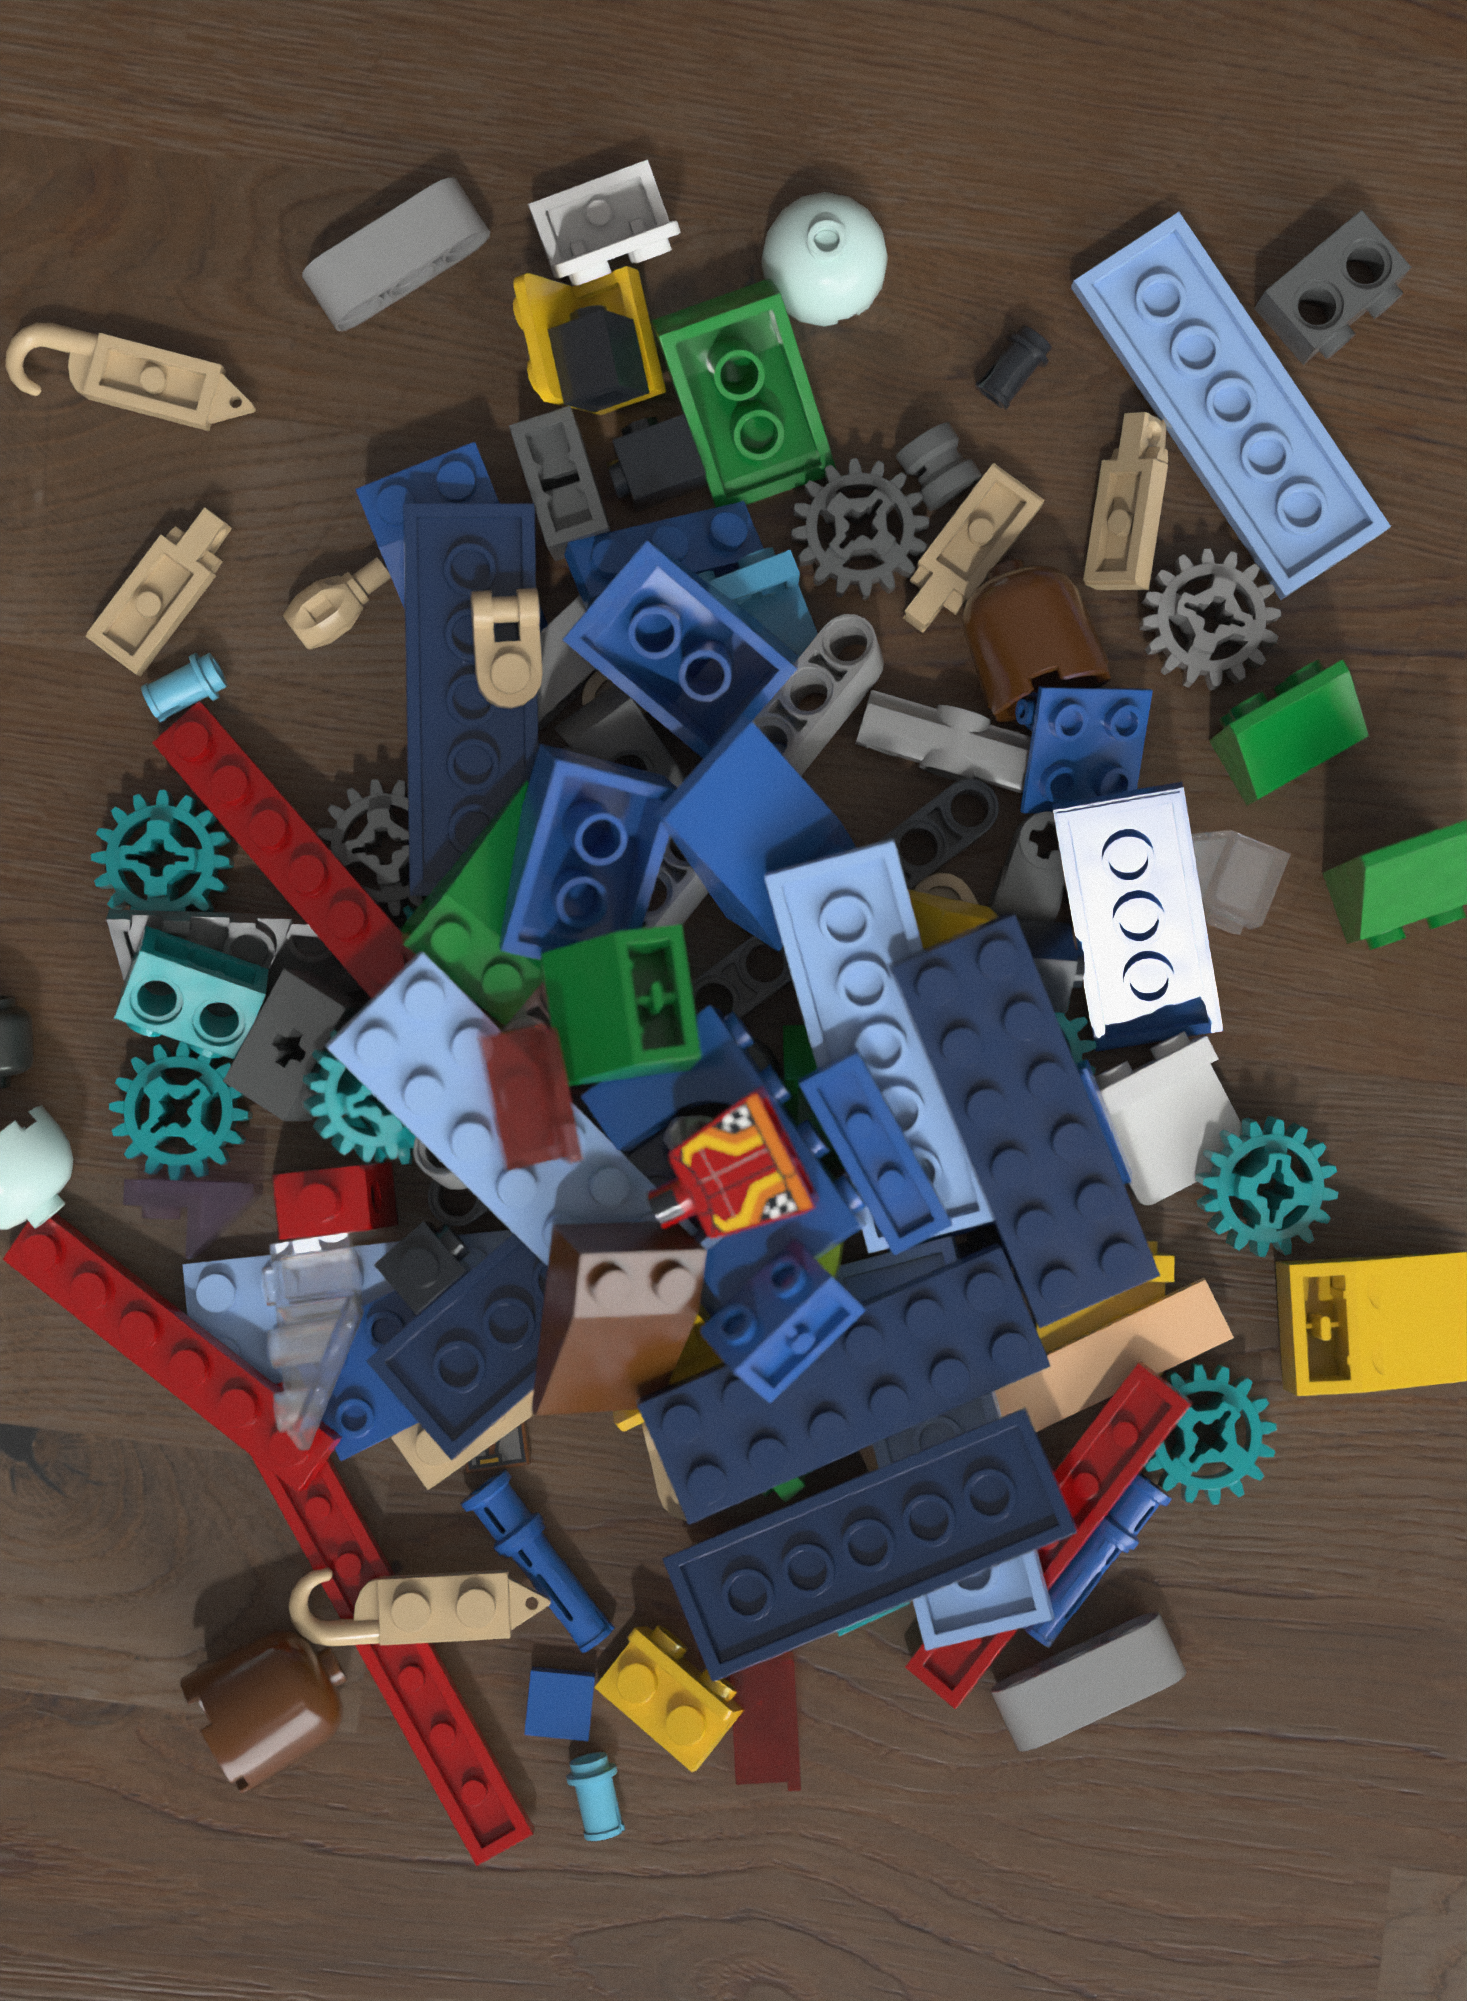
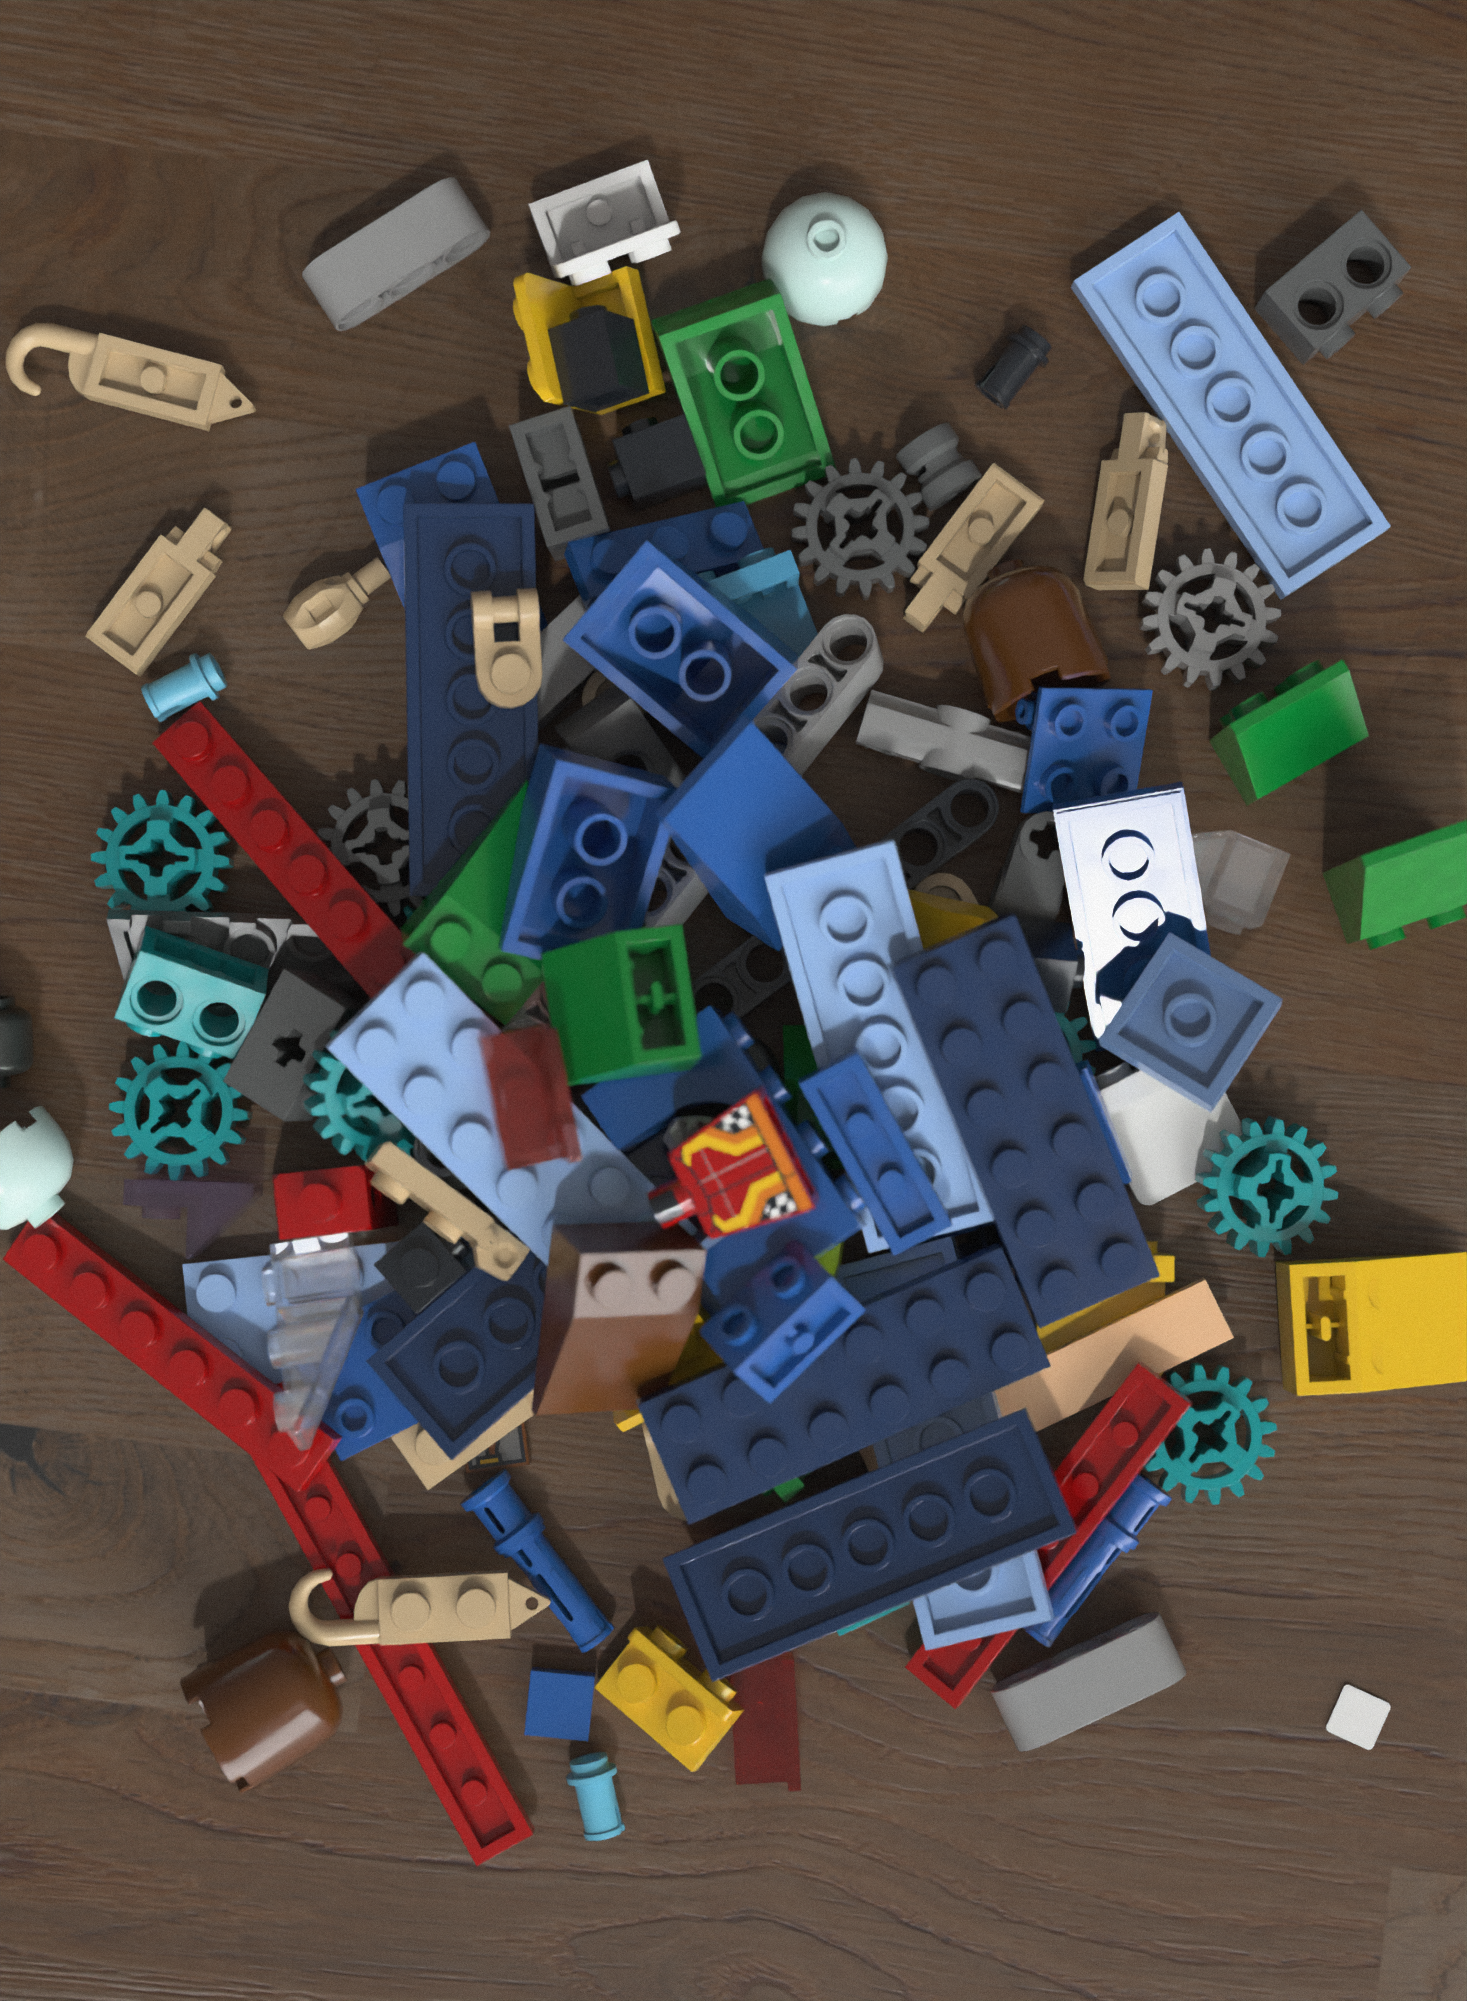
none -> tan hinge [364,1142,530,1281]
none -> medium blue plate [1099,932,1282,1113]
none -> white sticker [1326,1685,1391,1750]

